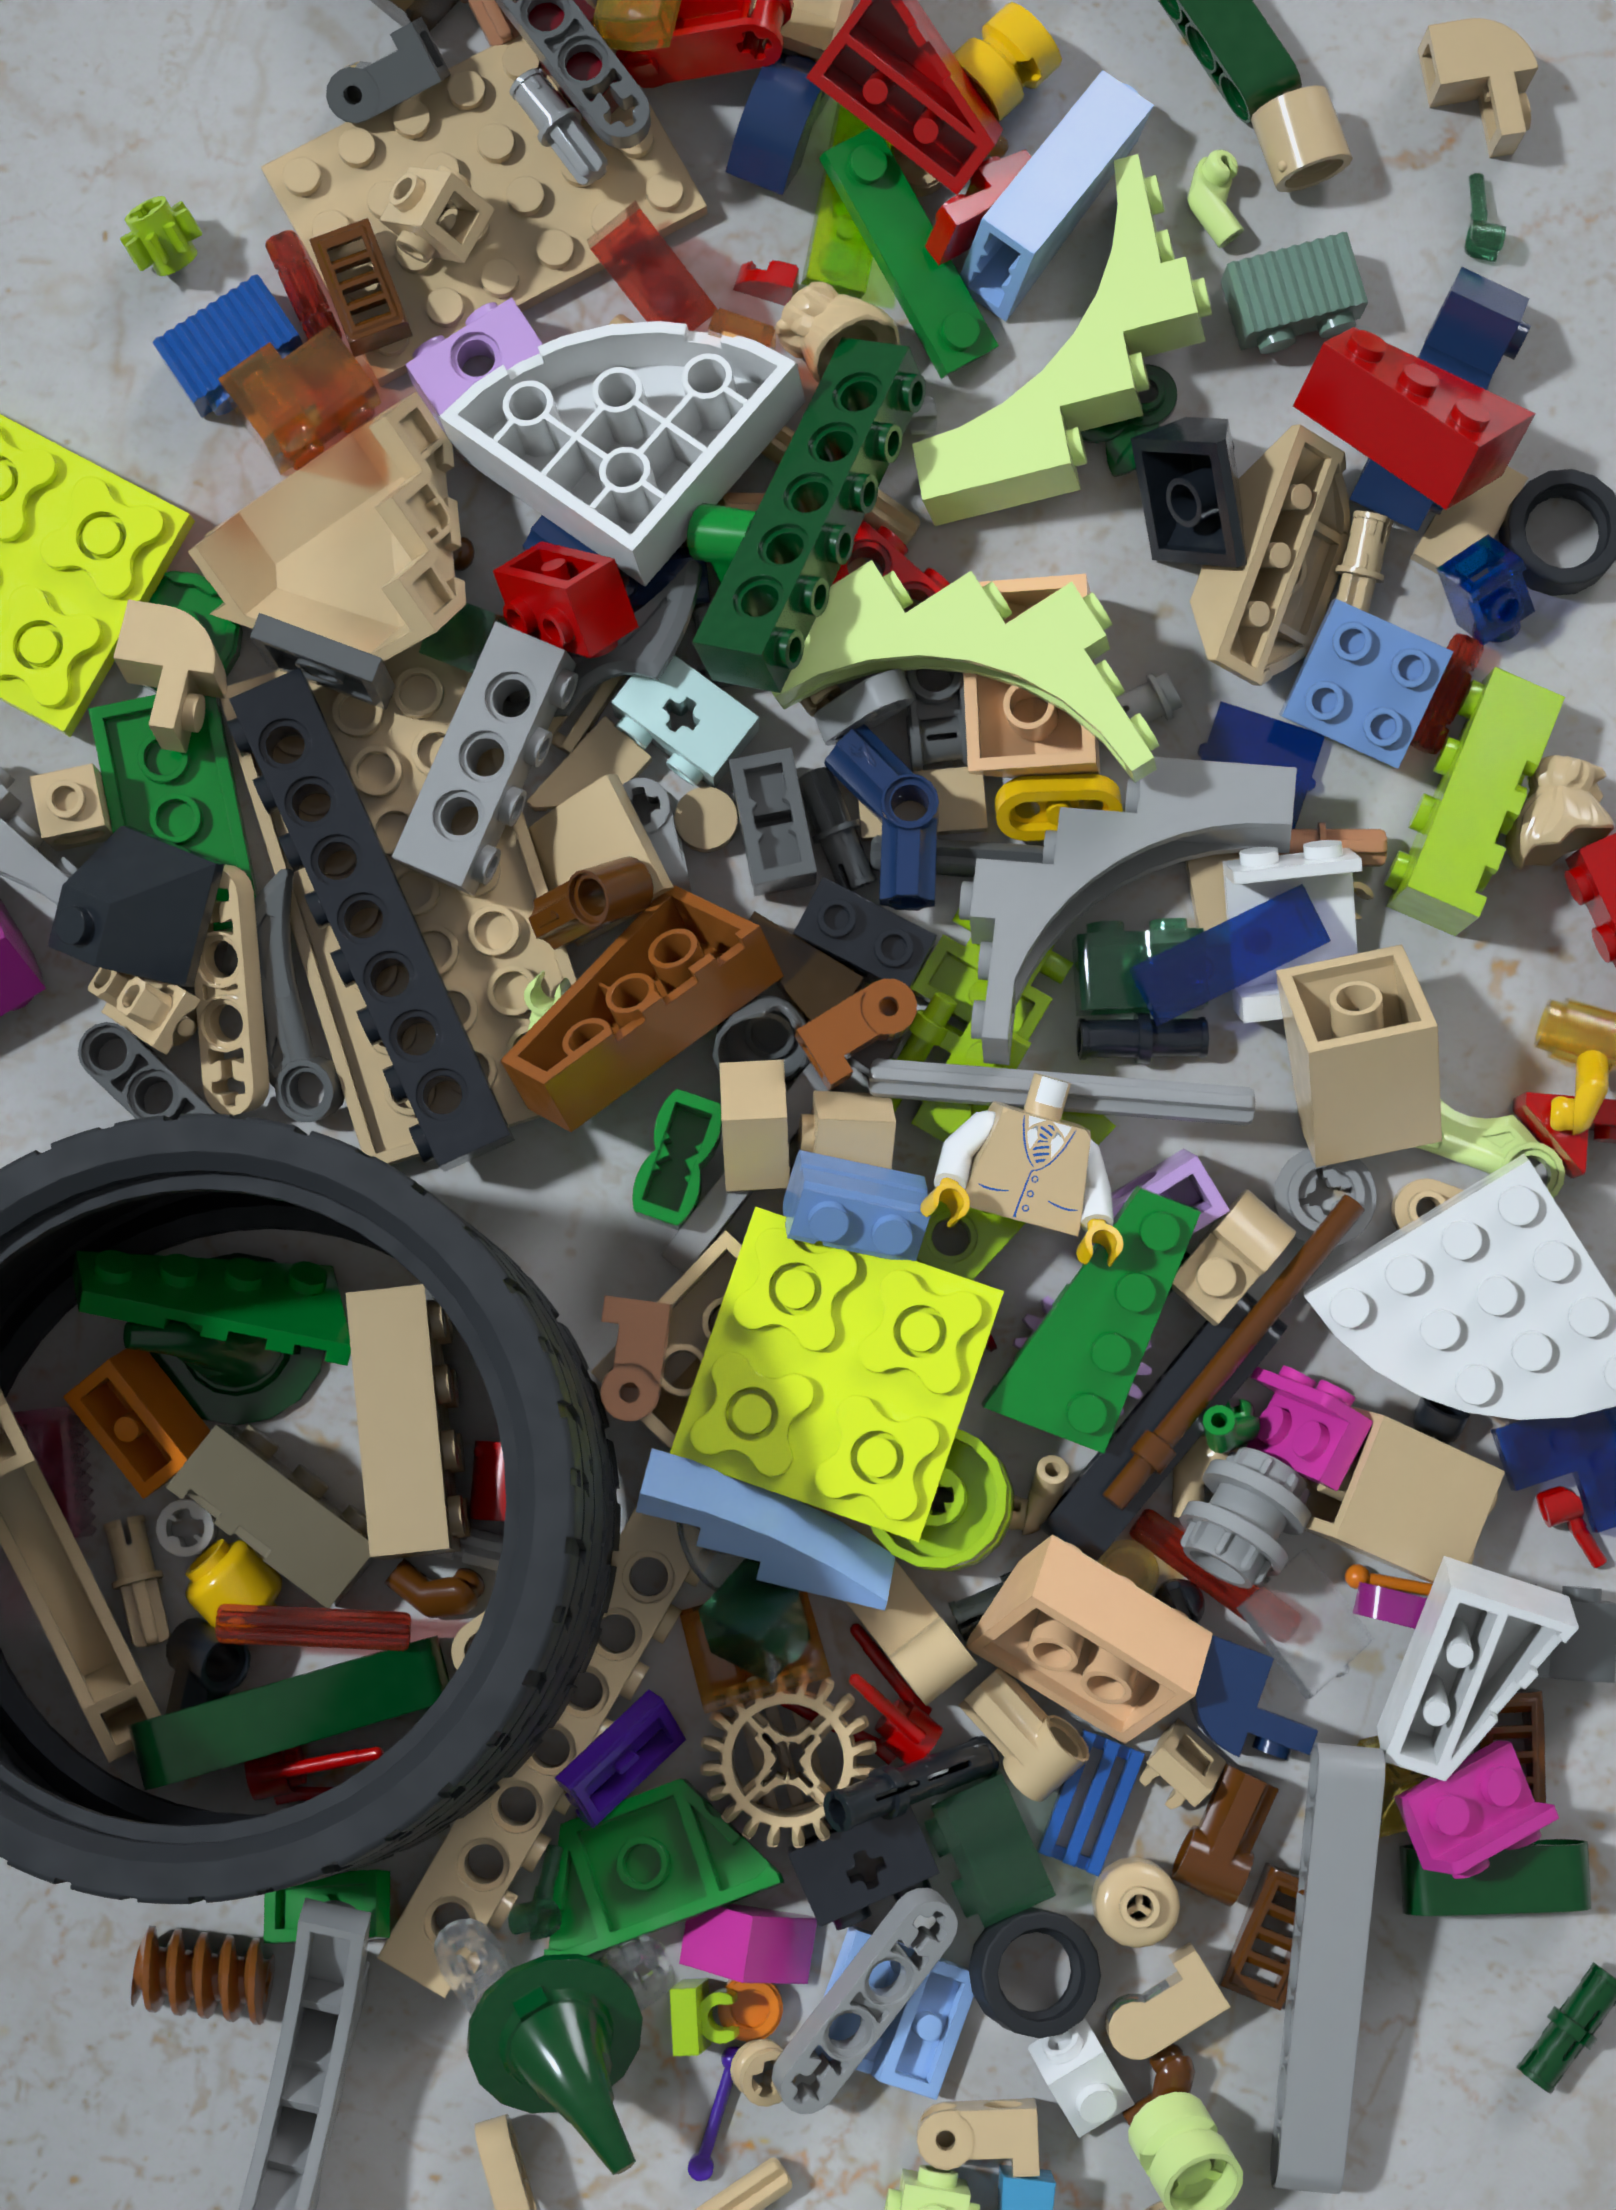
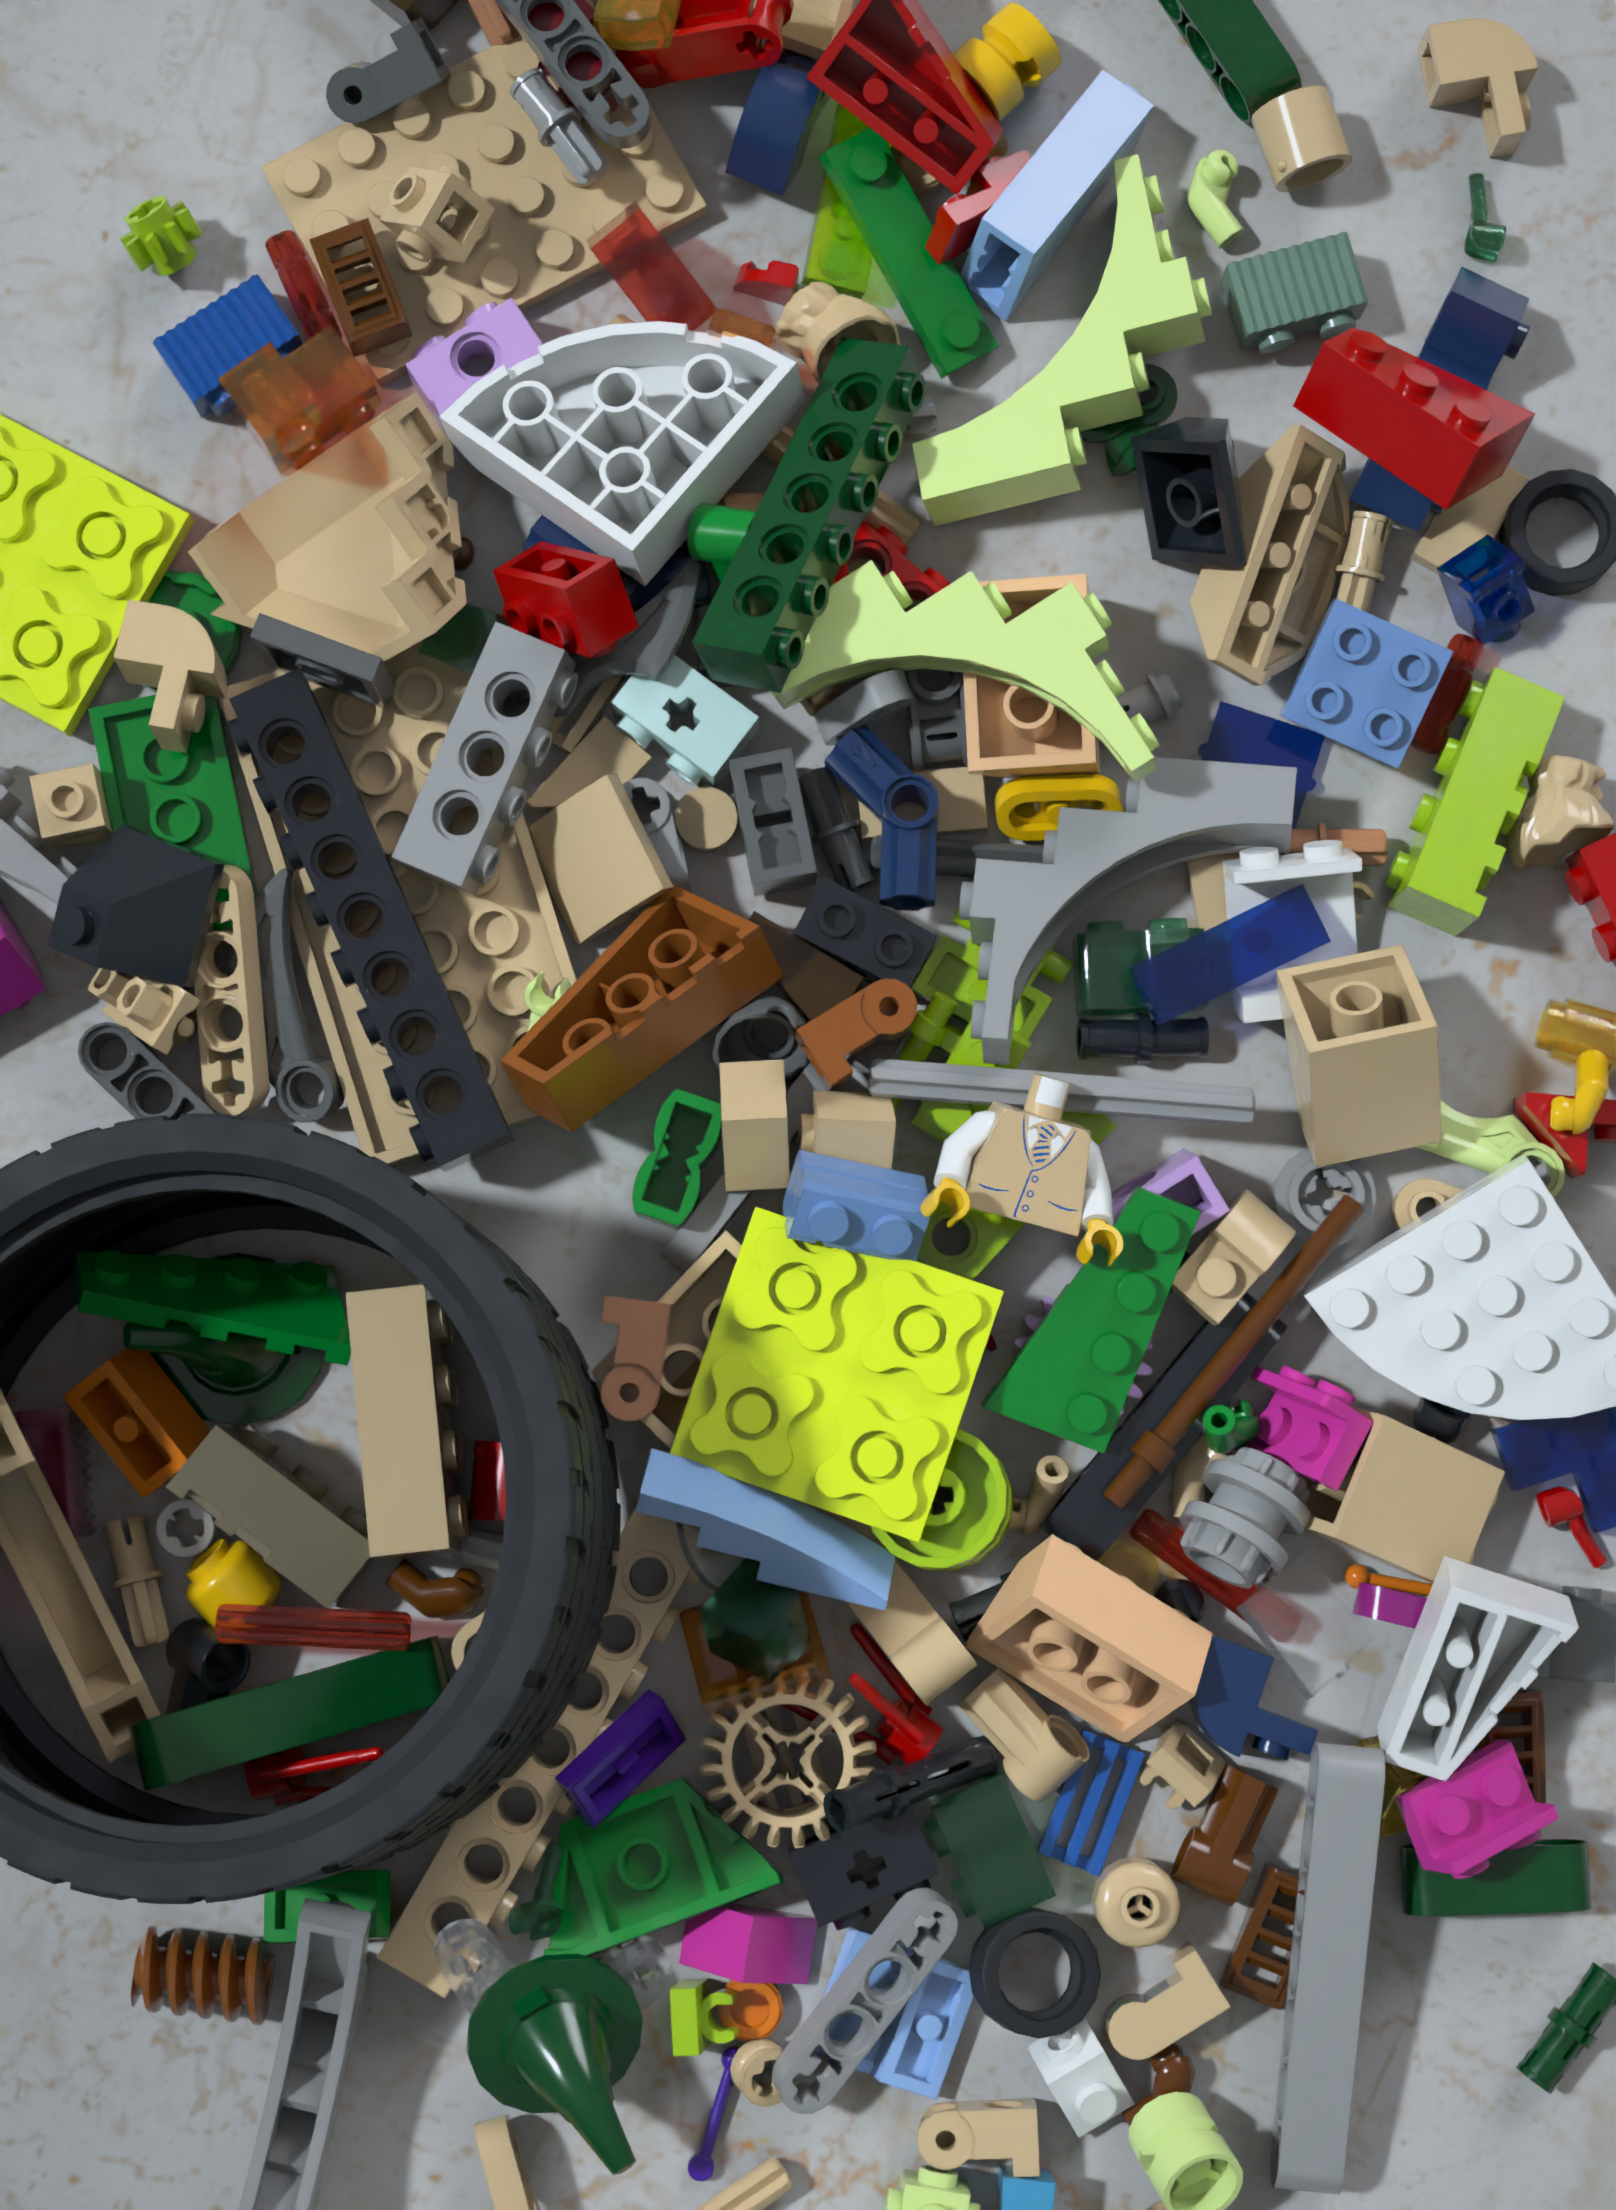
reddish brown piece [528,856,654,950] -> none

